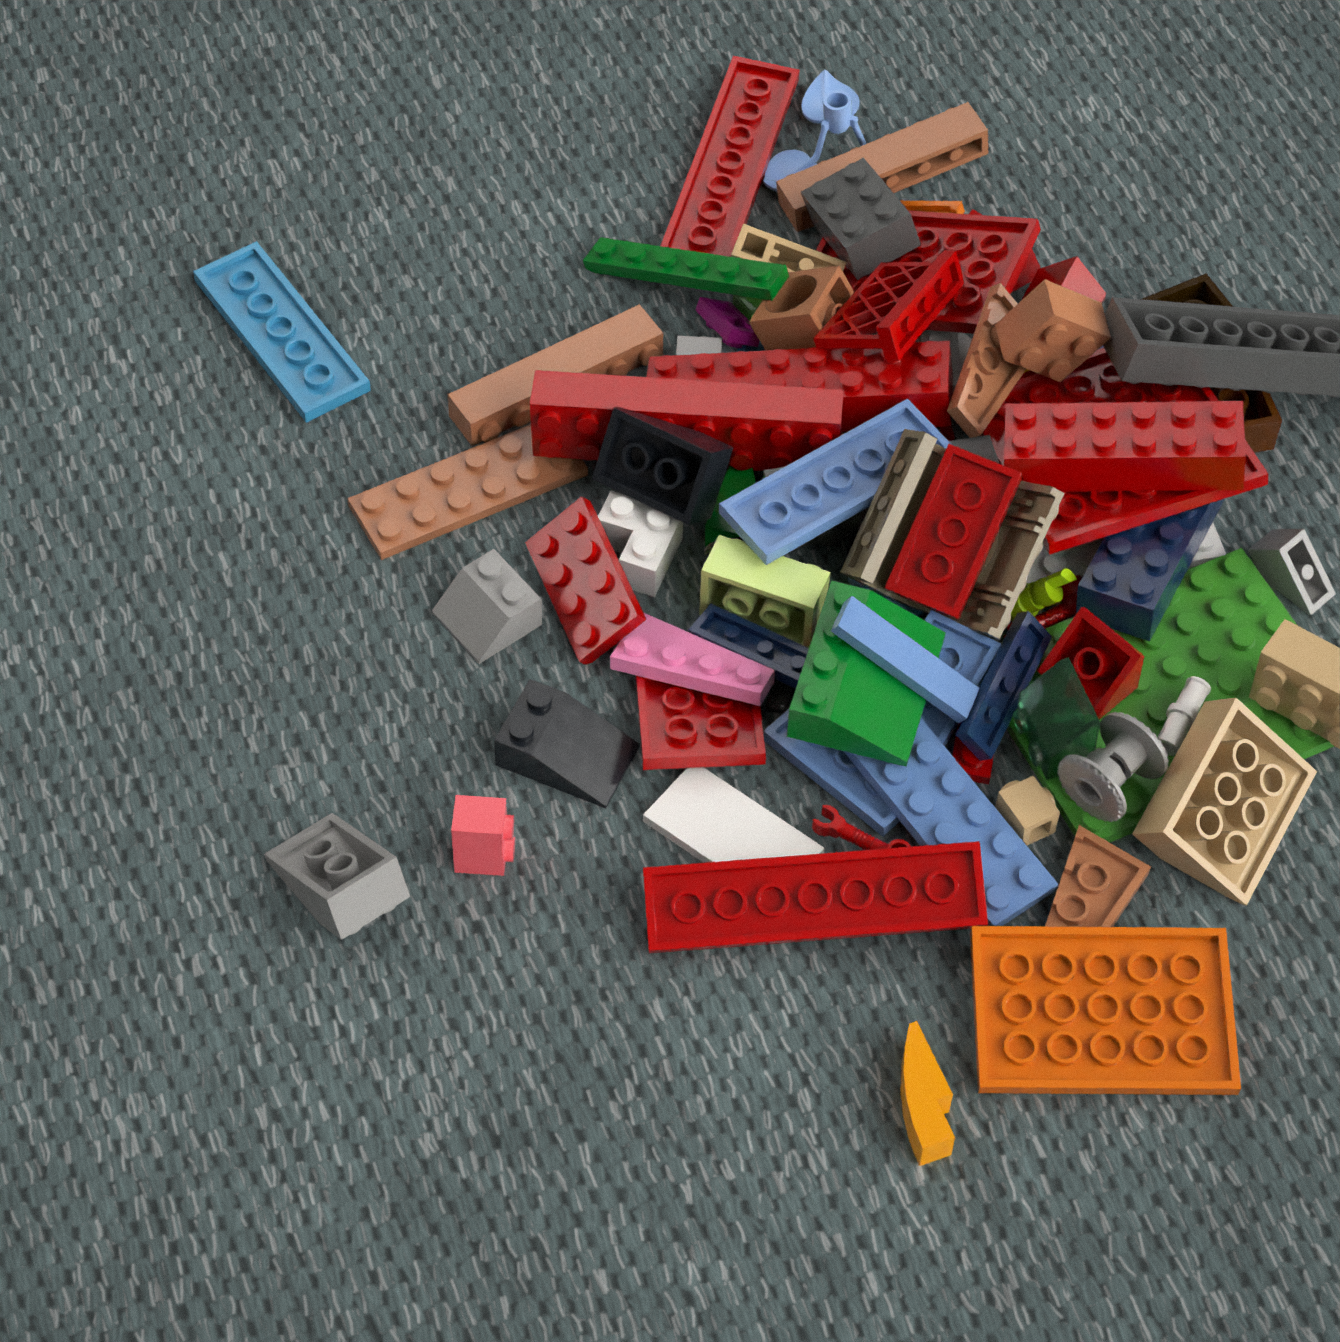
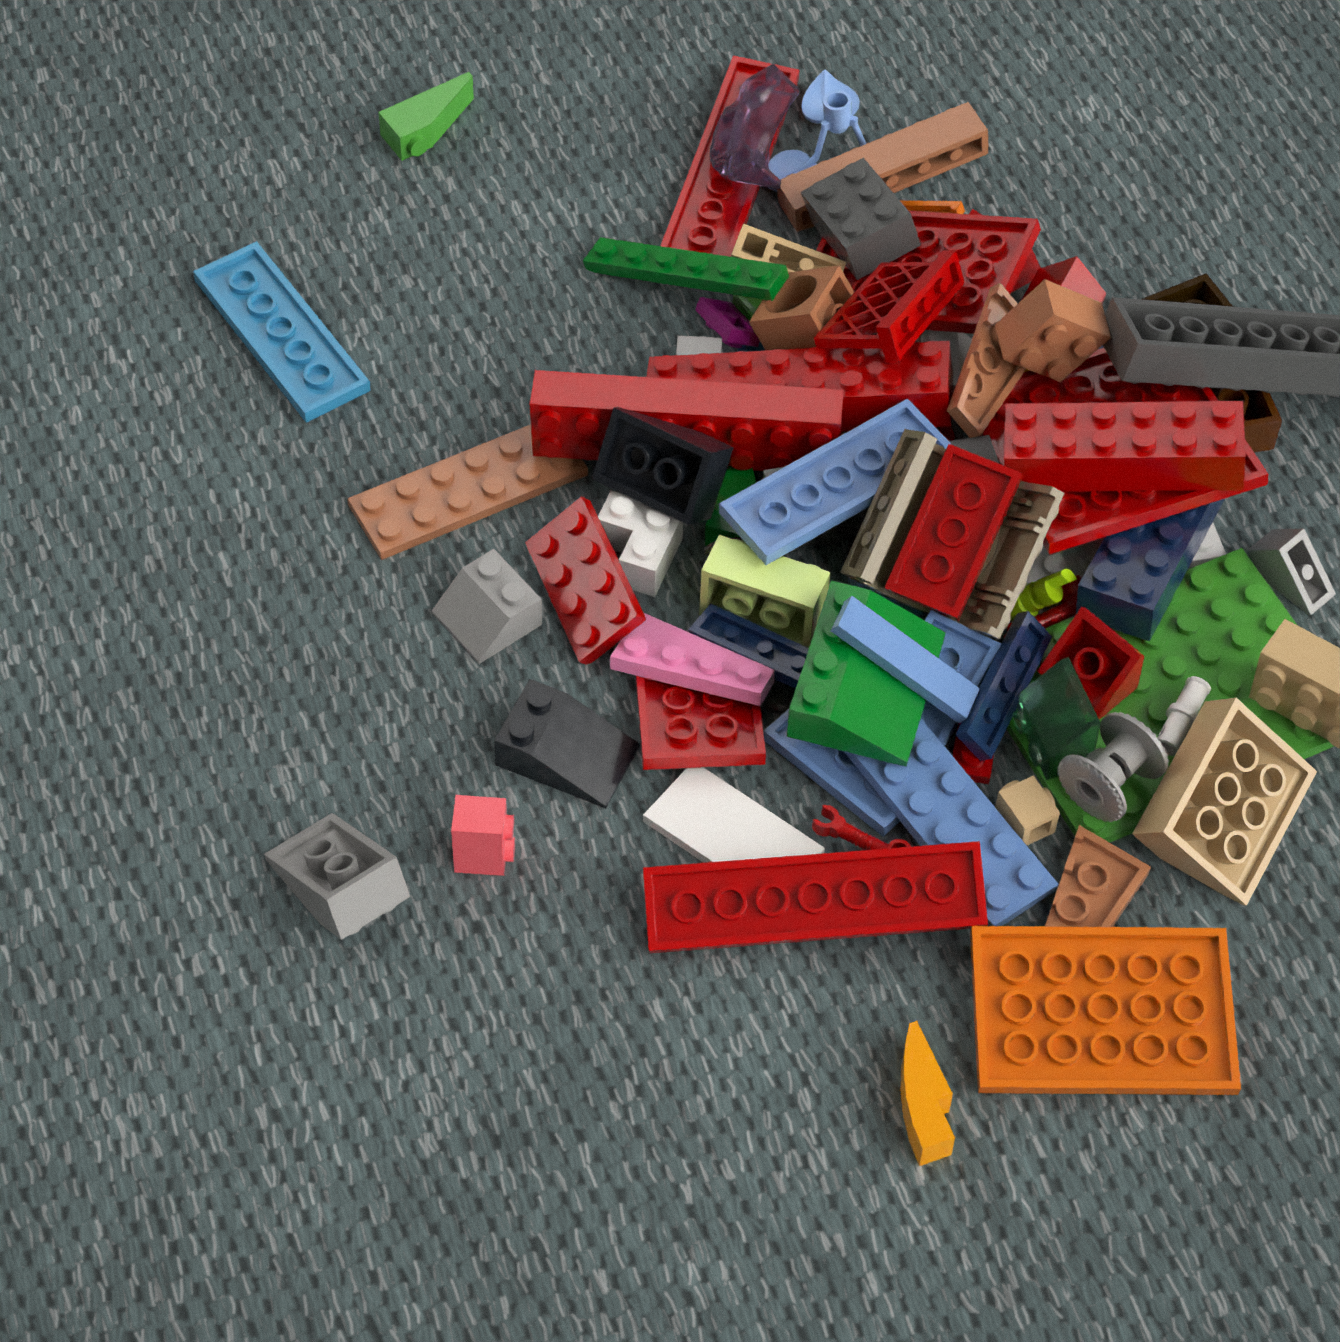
nougat brick [448,304,663,446] -> none
none -> bright green slope [378,72,474,161]
none -> clear purple windscreen [710,64,800,189]

